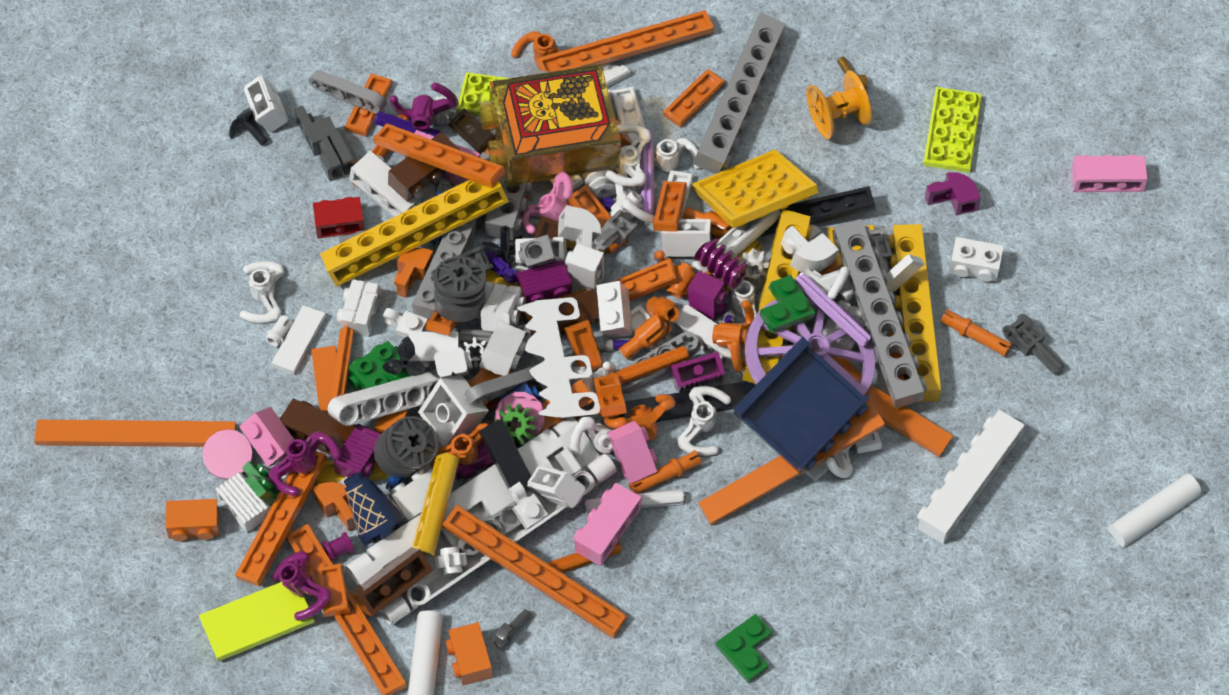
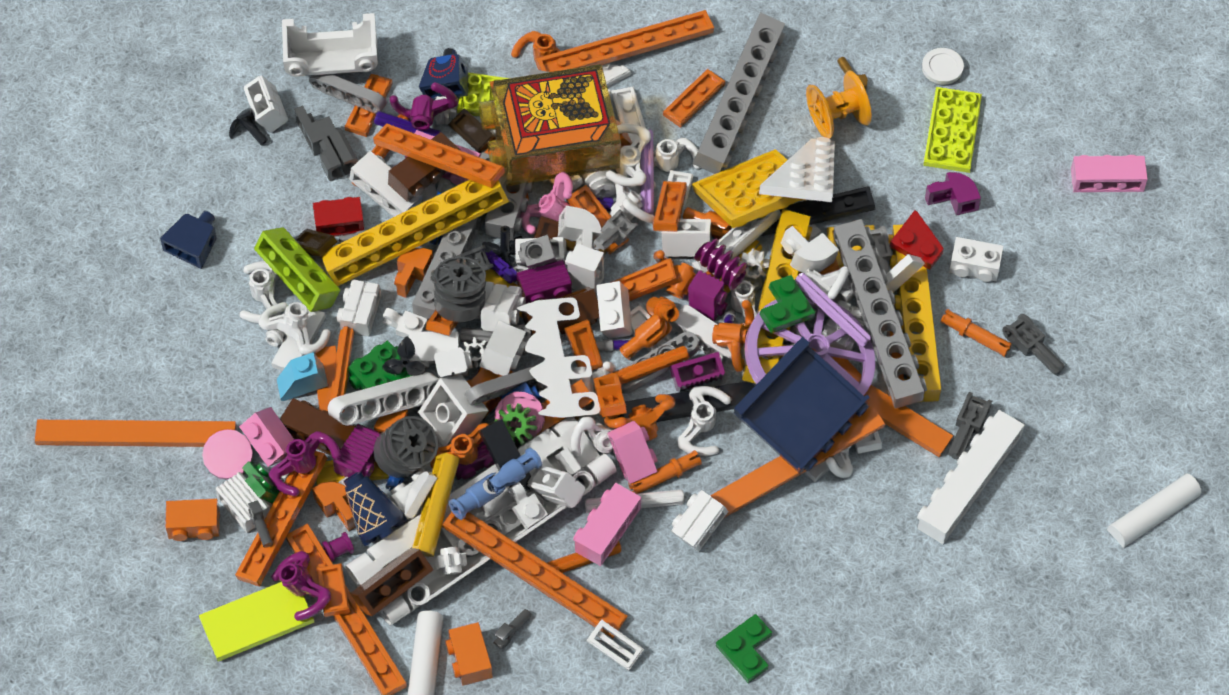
none -> dark blue torso [160,211,217,269]
none -> dark grey bar [248,500,273,548]
none -> lime brick [254,227,340,312]
none -> white piece [258,302,331,355]
none -> medium azure slope [277,352,328,401]
none -> white windscreen [282,13,378,77]
none -> dark brown tile [295,229,337,257]
none -> white tile [405,471,437,519]
none -> dark blue torso [419,48,468,101]
none -> medium blue piece [449,448,542,520]
none -> white tile [586,619,644,671]
none -> white brick [671,490,729,552]
none -> white wing [759,137,835,202]
none -> red wing [889,210,944,270]
none -> white piece [922,48,964,85]
none -> dark grey connector [948,392,993,459]

